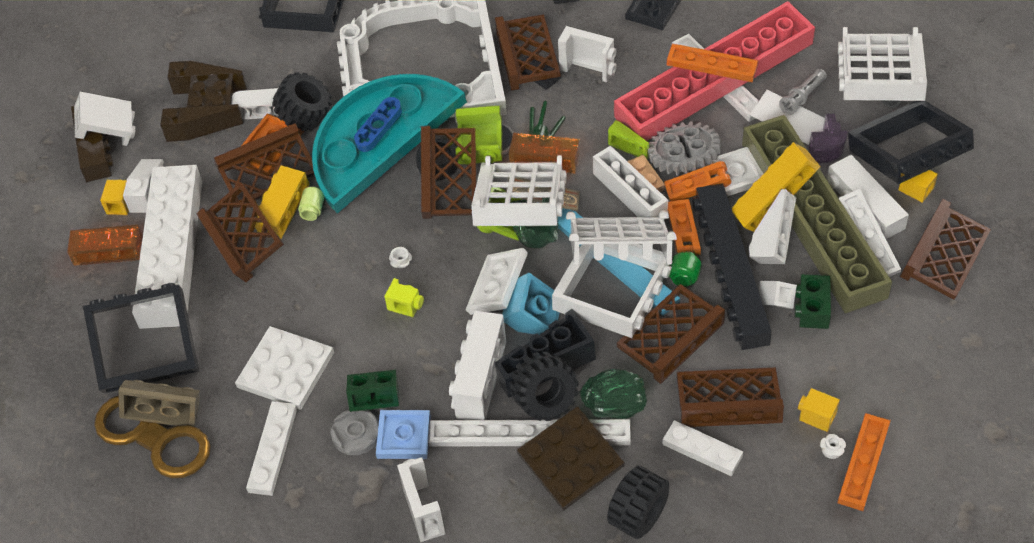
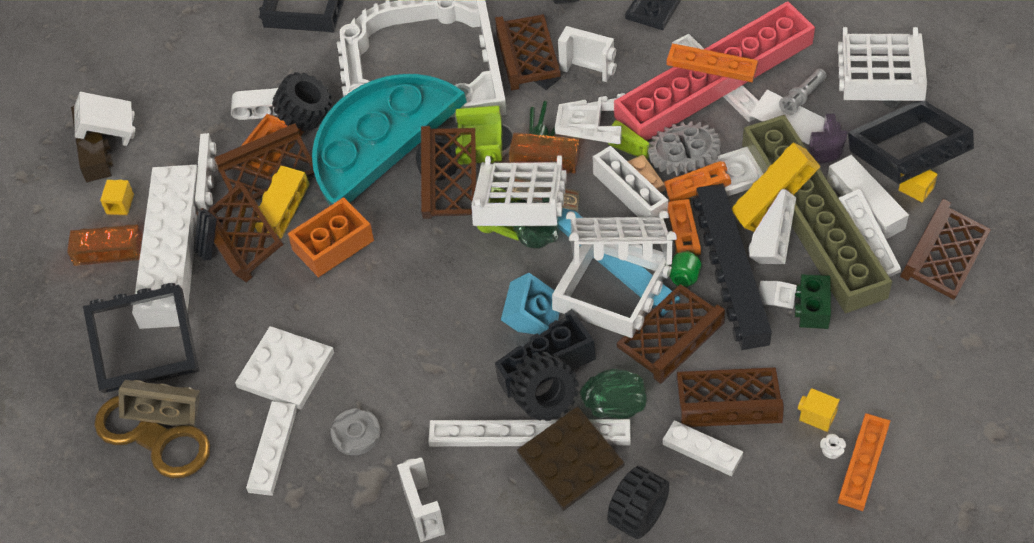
white slope [123,159,164,213] -> none
dark brown wedge [160,61,247,142] -> none
yellowish green brick [298,187,324,221] -> none
dark green brick [346,369,399,412] -> none
blue beam [354,97,402,152] -> none
light blue plate [376,410,431,459] -> none
neon yellow brick [384,278,424,317] -> none
white plate [389,247,412,268] -> none
white brick [449,311,506,420] -> none
white tile [466,248,528,315] -> none
none -> black tile [193,209,217,261]
none -> white plate [195,133,217,210]
none -> orange brick [288,197,374,278]
none -> white wing [555,93,625,144]

